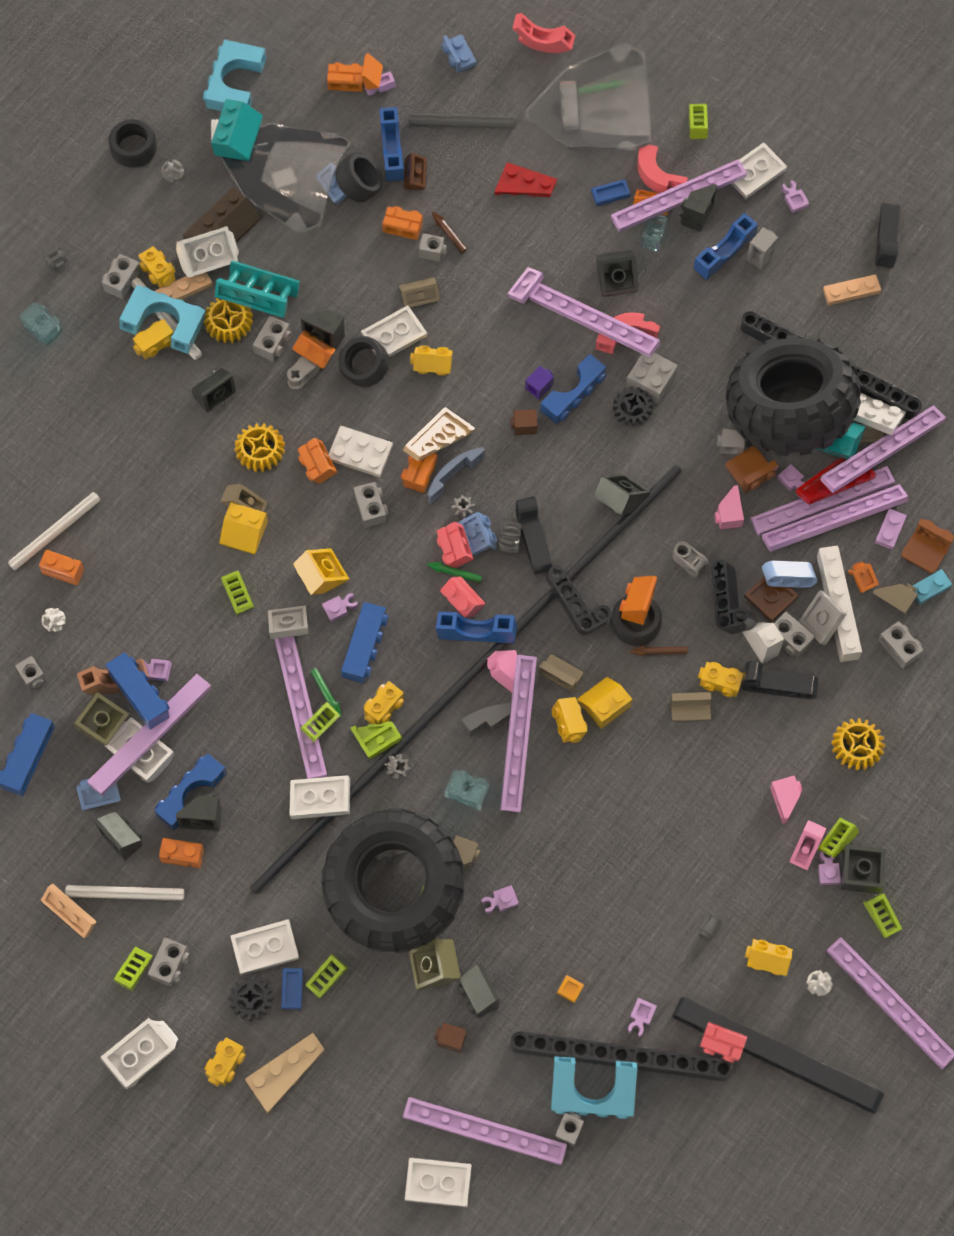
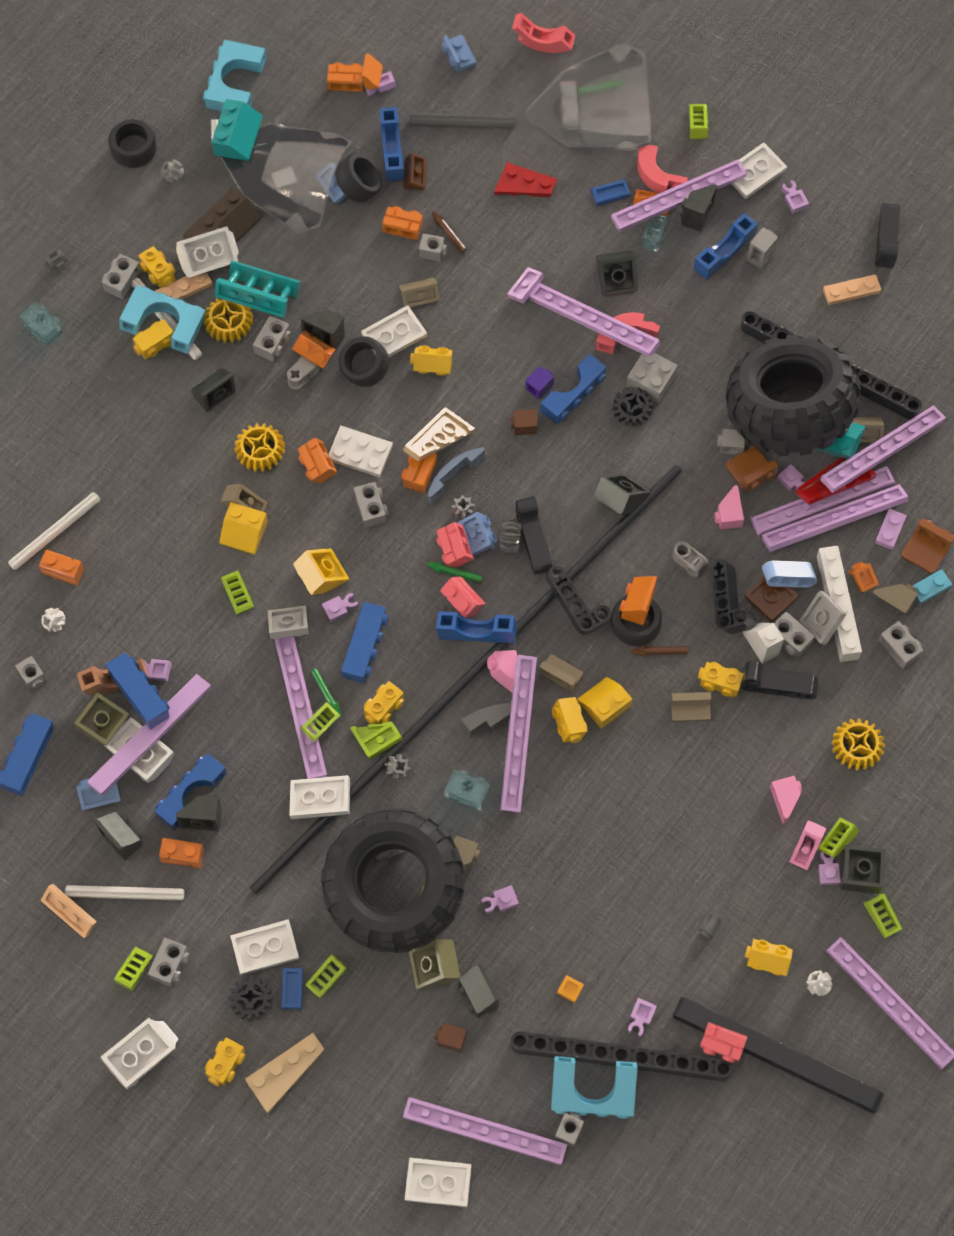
white plate [853,393,906,435] -> none

